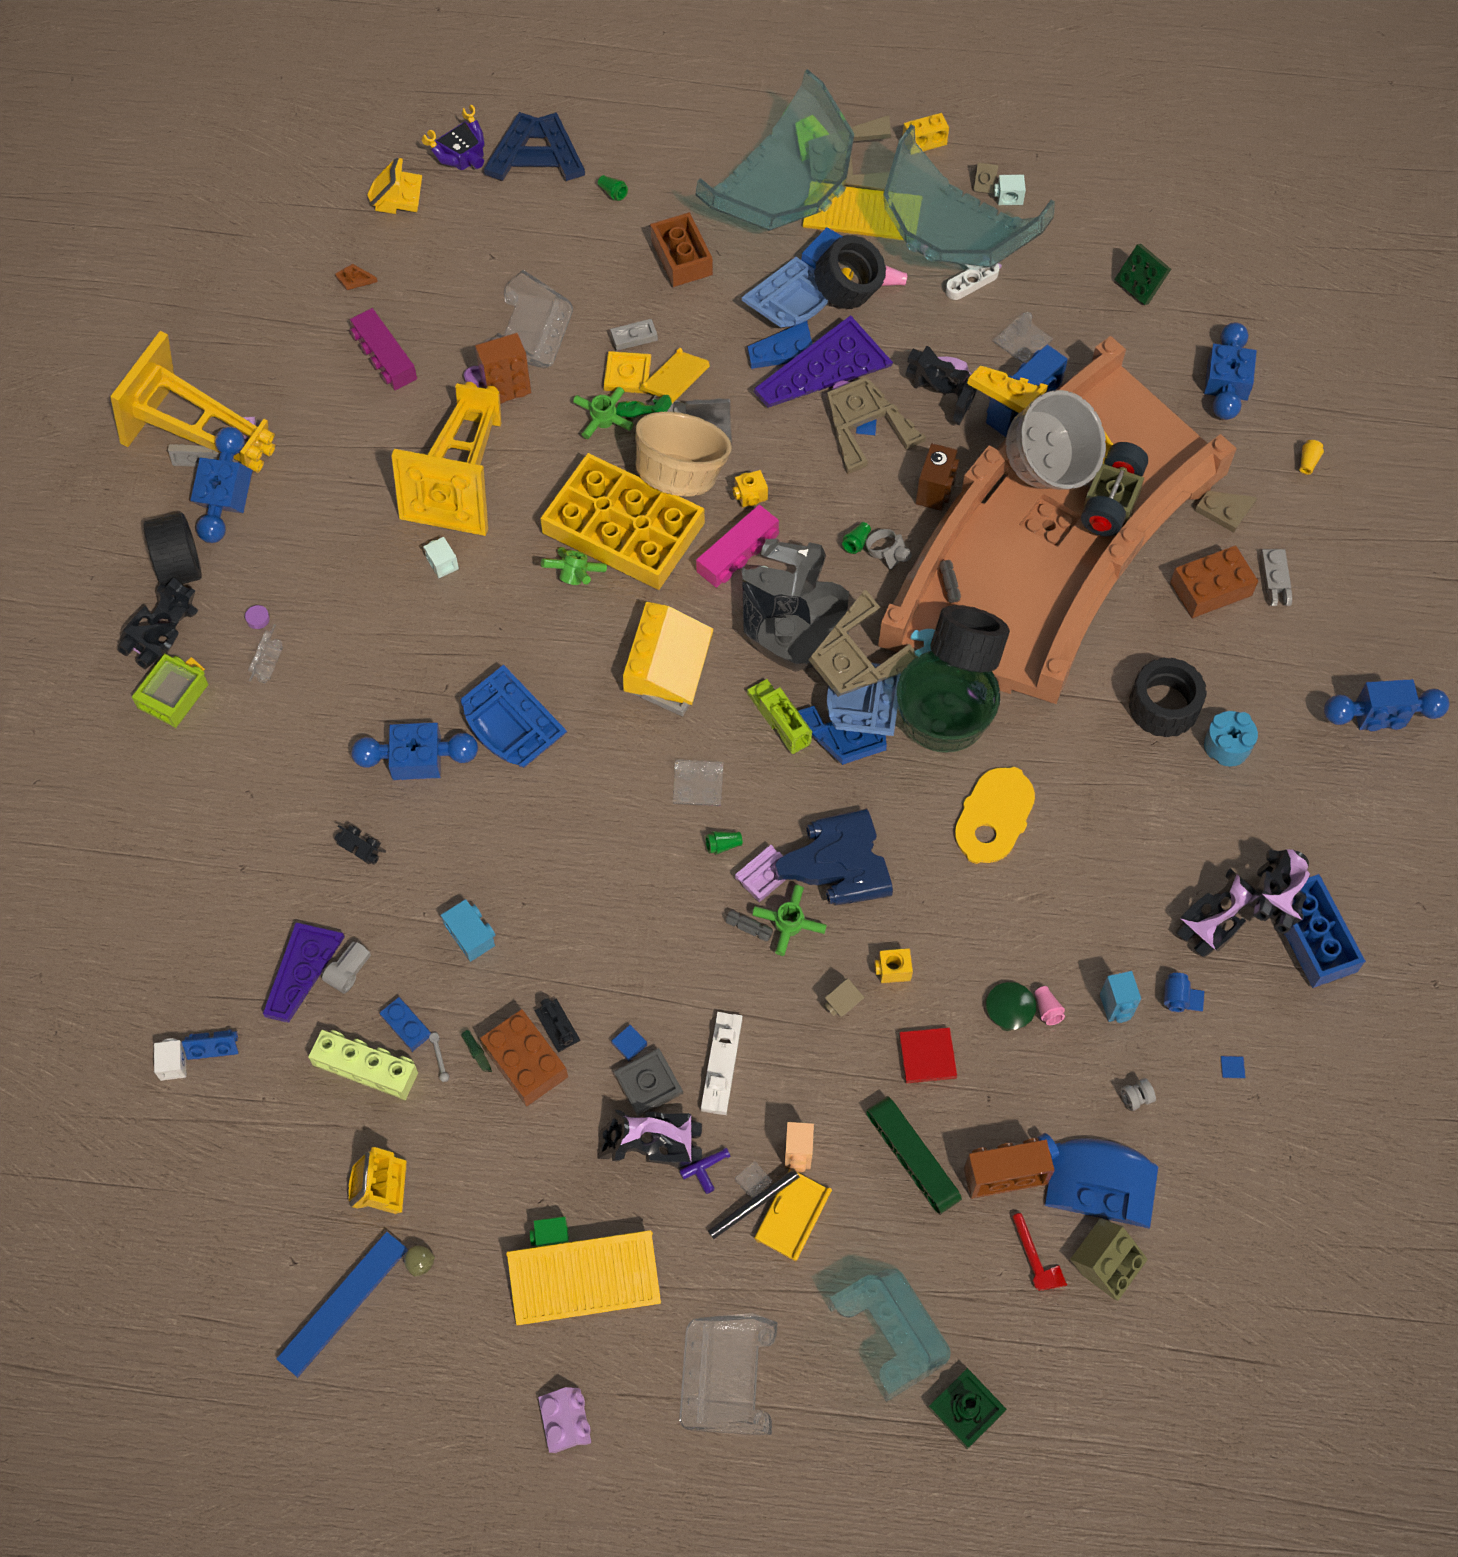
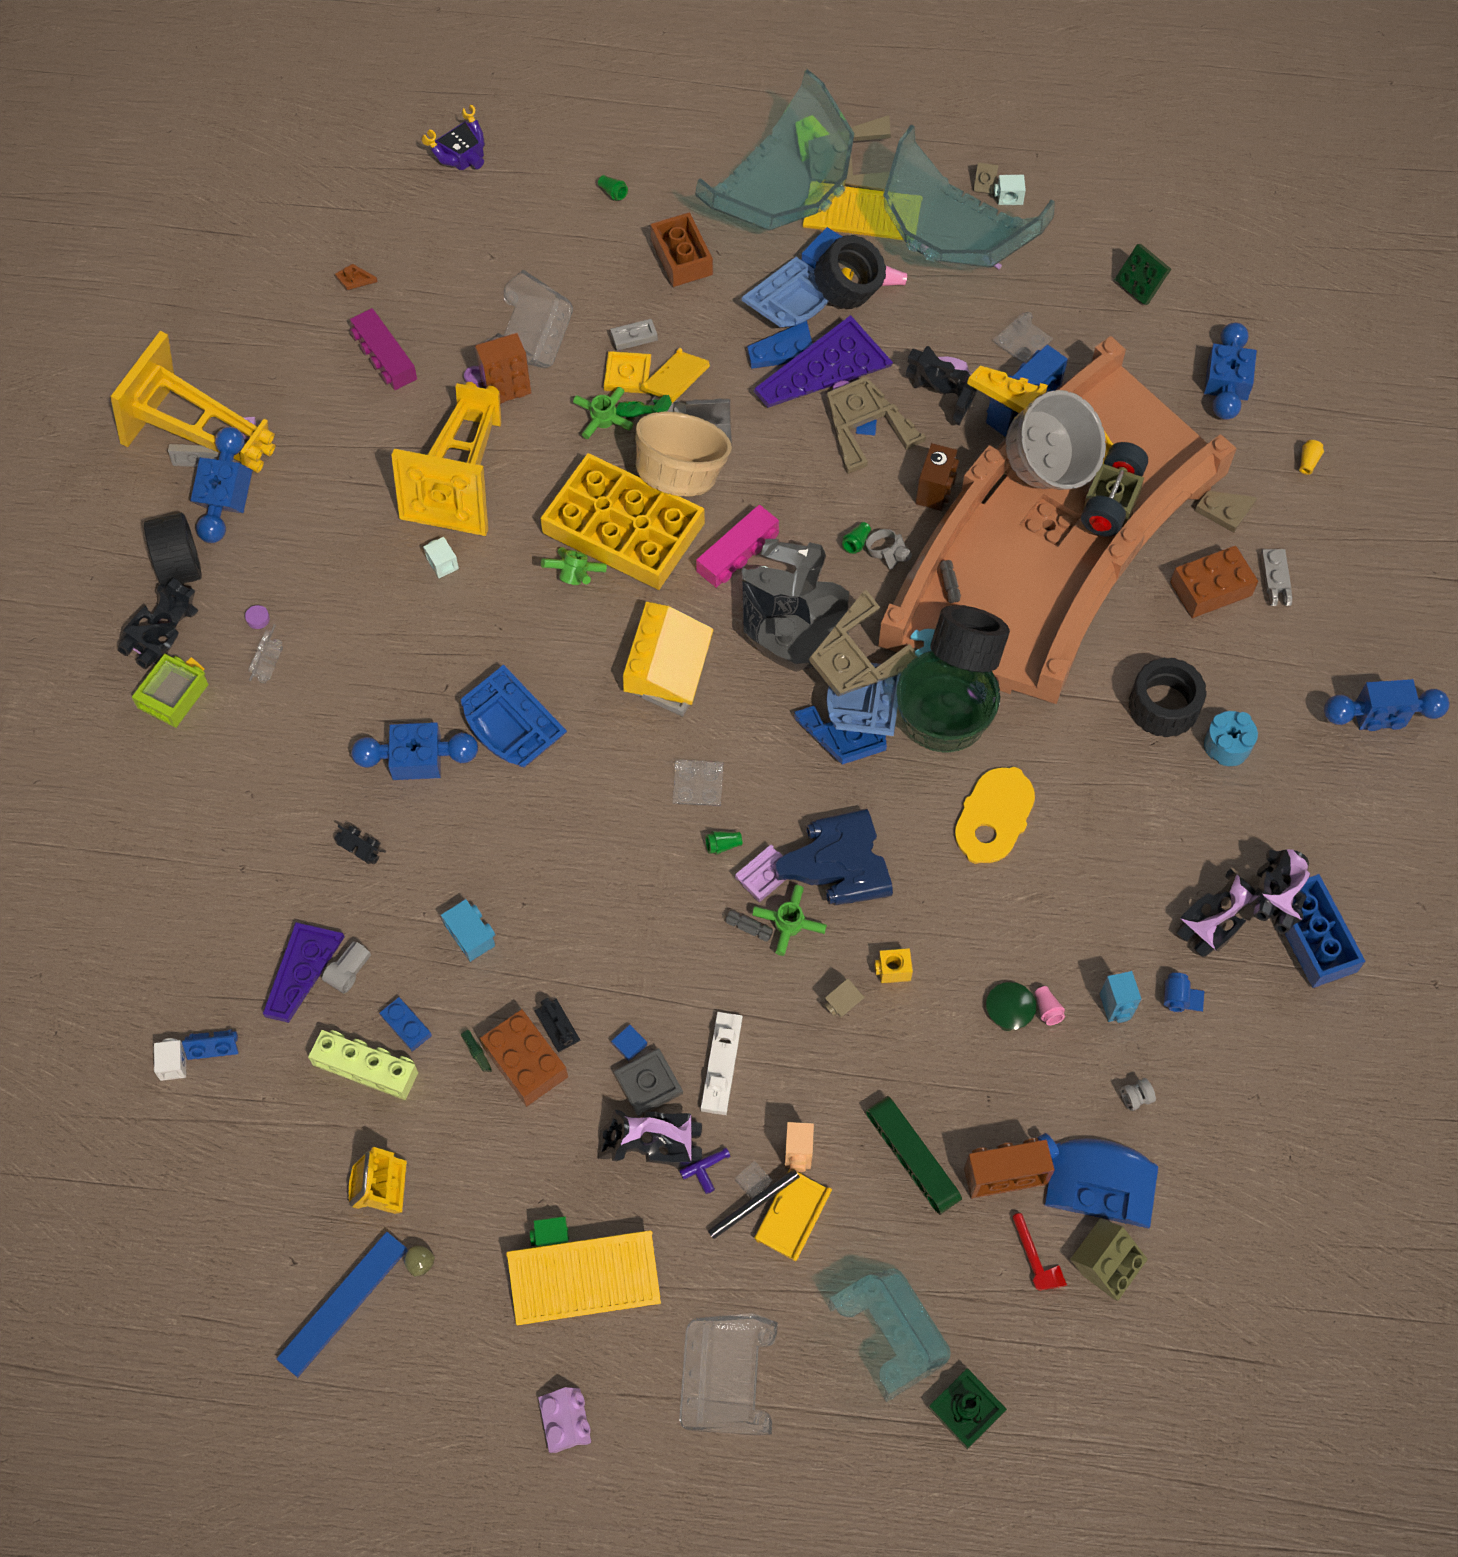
yellow piece [367,158,422,214] -> none
light grey hinge [429,1033,450,1082] -> none
dark blue plate [484,112,585,181] -> none
yellow brick [732,470,768,508] -> none
lime plate [747,679,812,754] -> none
red tile [899,1027,957,1084] -> none
yellow brick [902,113,949,155] -> none
white beam [945,260,1000,300] -> none
blue sticker [1221,1056,1245,1078] -> none

